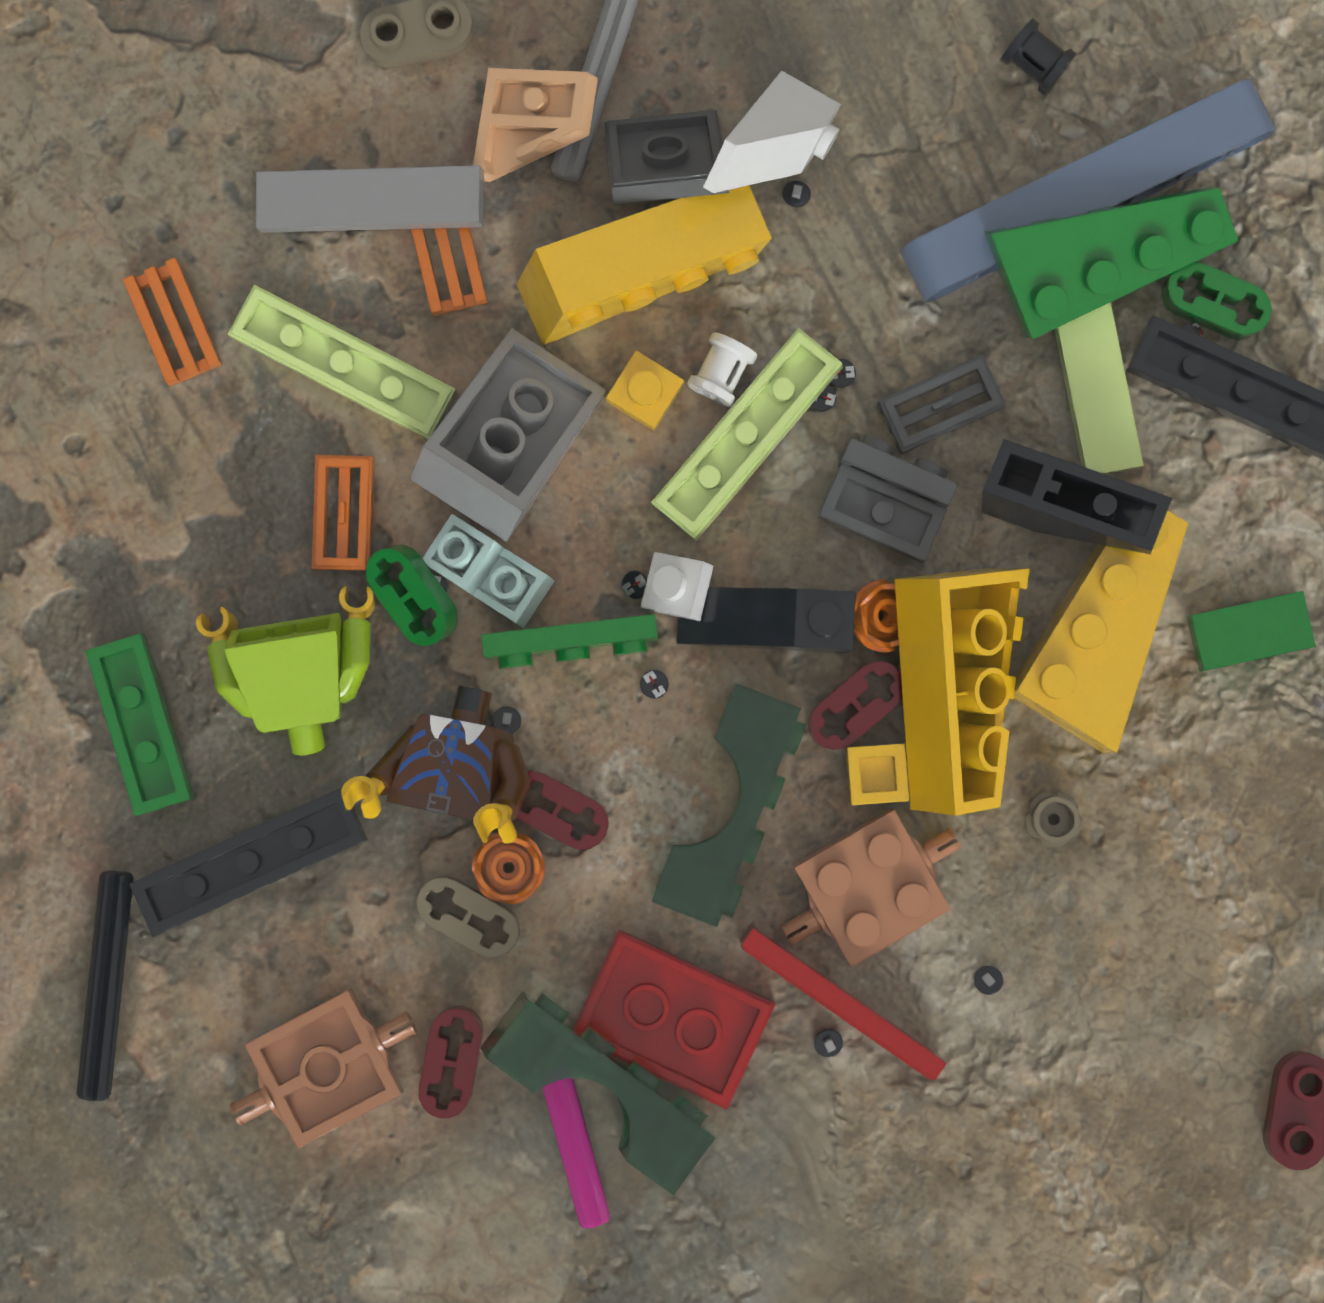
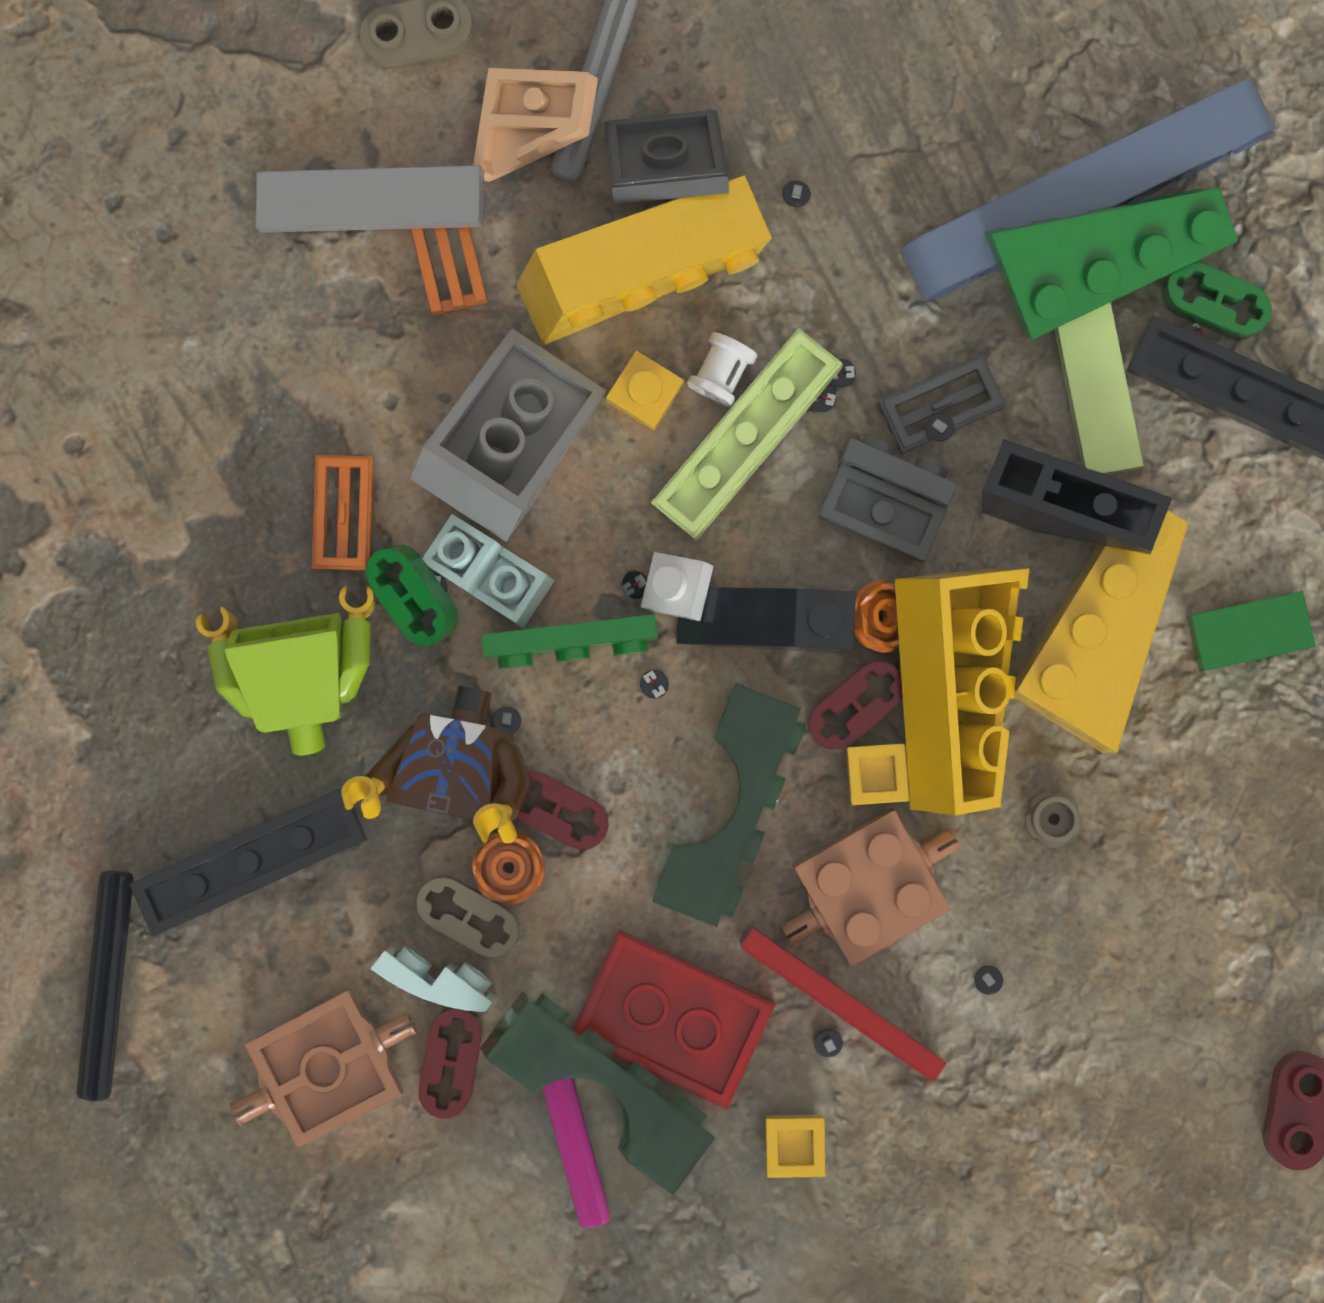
green plate [85,633,195,816] -> none
orange tile [123,257,223,387] -> none
yellowish green tile [227,284,457,440] -> none
white slope [703,71,841,193] -> none
black bush [1000,18,1077,95] -> none
none -> light aqua slope [371,945,497,1012]
none -> yellow plate [765,1114,826,1178]
none -> black piece [926,413,955,442]

